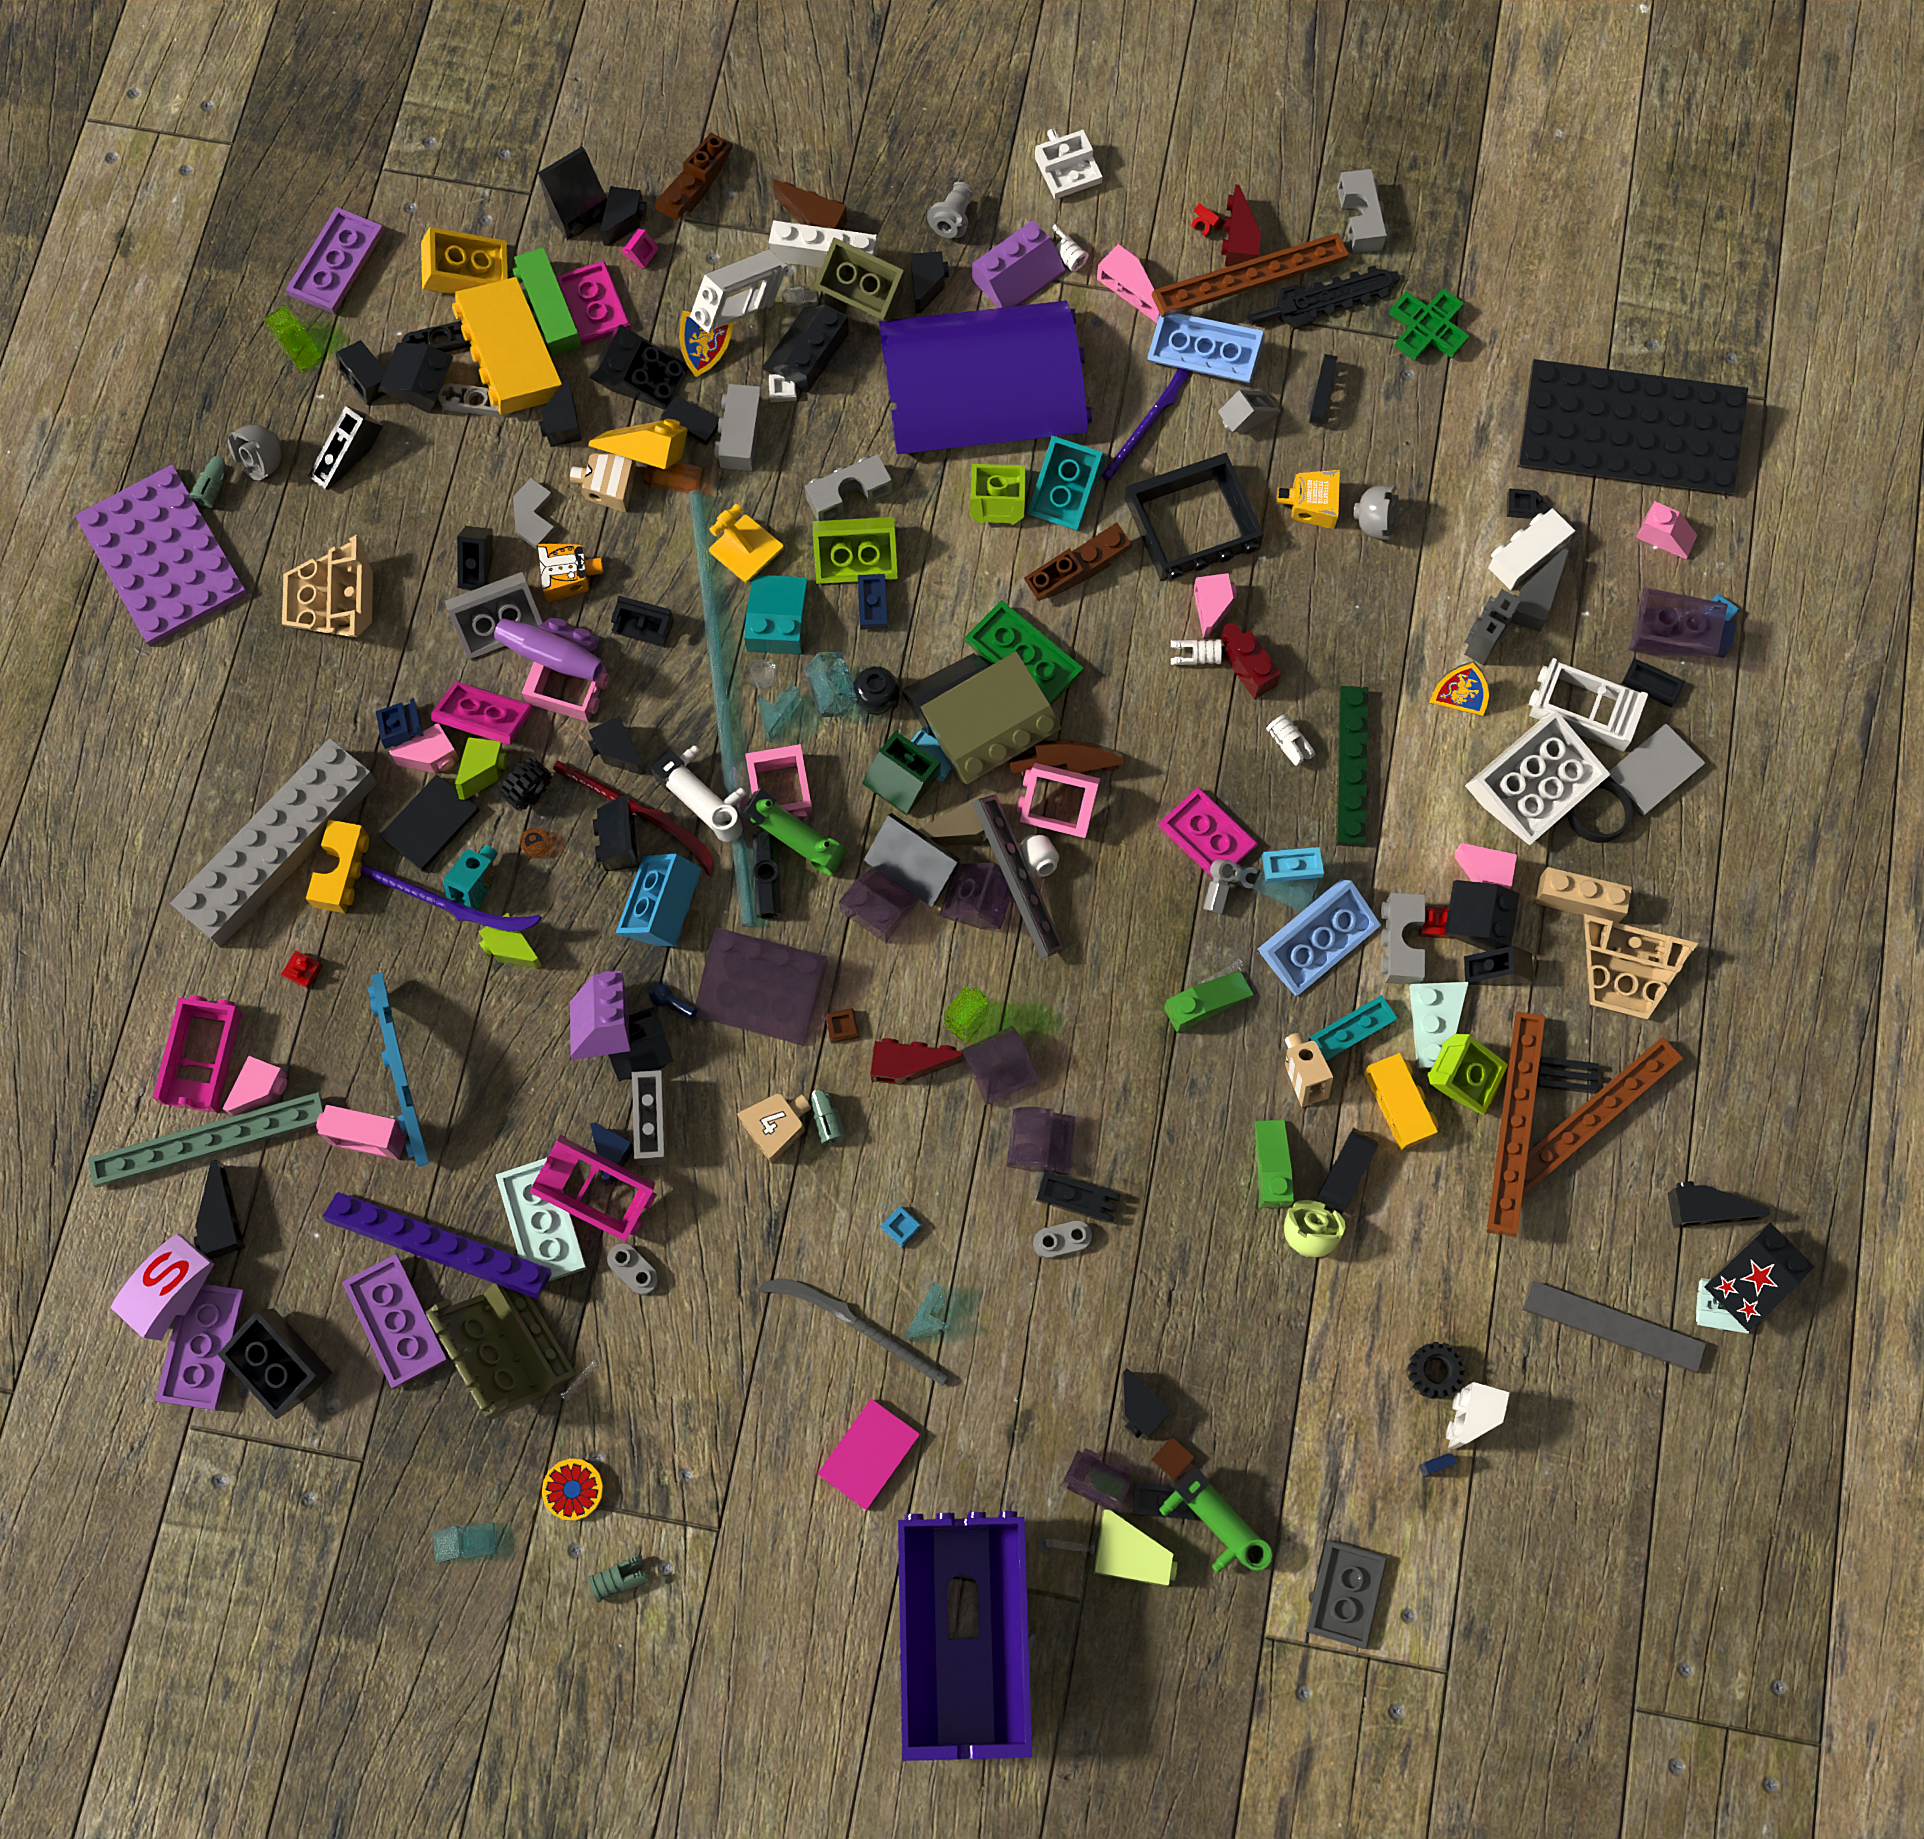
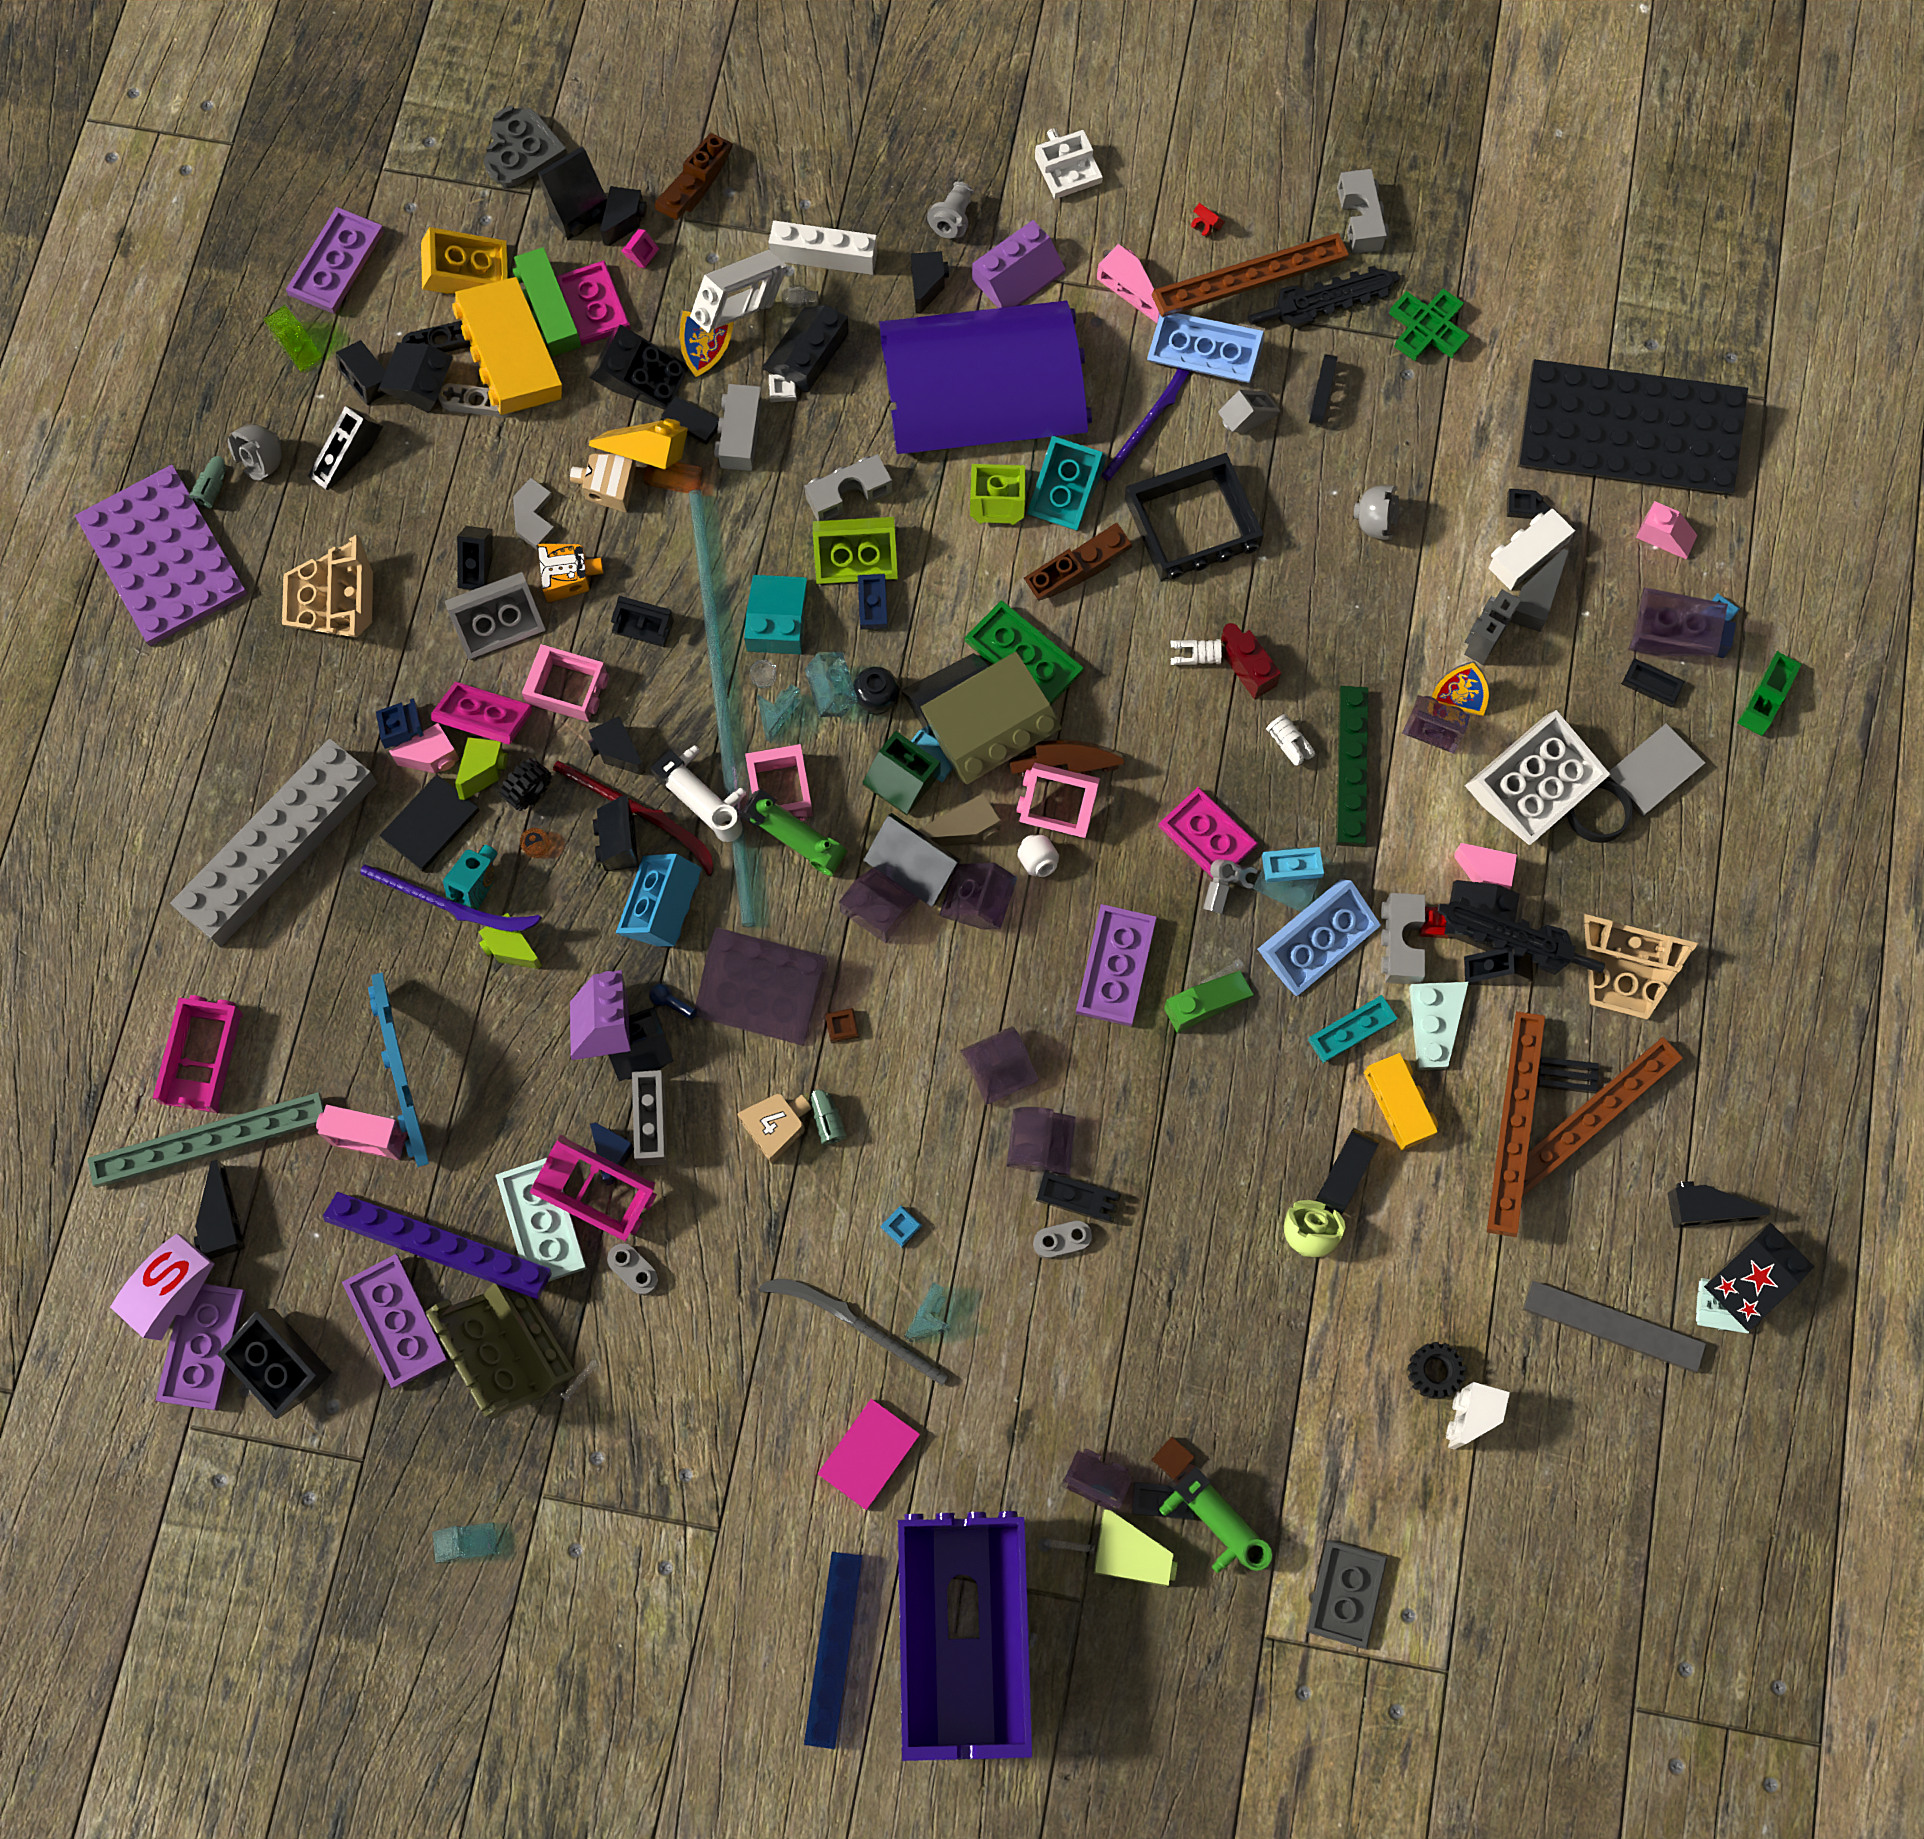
bright pink slope [223,1056,288,1116] -> none
red tile [281,950,323,990] -> none
yellow arch [306,819,369,914] -> none
medium lavender plate [494,618,604,681] -> none
black slope [539,381,582,447] -> none
tile [542,1458,604,1521] -> none
sand green hinge [588,1555,649,1603] -> none
yellow plate [709,504,784,583] -> none
black piece [752,831,782,920] -> none
reddish brown slope [773,180,847,230] -> none
olive slope [814,237,905,321] -> none
dark red slope [870,1038,962,1085] -> none
clear neon green brick [944,985,989,1044] -> none
dark grey tile [972,794,1065,959] -> none
white hinge [1052,224,1089,272] -> none
black slope [1121,1368,1172,1440] -> none
bright pink slope [1194,573,1237,639] -> none
dark red slope [1221,184,1261,267] -> none
bright green slope [1255,1120,1294,1208] -> none
yellow torso [1277,470,1340,529] -> none
tan torso [1285,1033,1333,1108] -> none
dark blue tile [1419,1453,1457,1477] -> none
lime slope [1428,1034,1508,1116] -> none
white door [1528,658,1648,752] -> none
tan brick [1534,867,1632,923] -> none
none -> dark grey plate [484,105,568,189]
none -> clear blue plate [804,1552,863,1749]
none -> medium lavender plate [1075,904,1156,1027]
none -> slope [1402,695,1470,754]
none -> black bar [1438,897,1605,975]
none -> green slope [1737,651,1802,736]

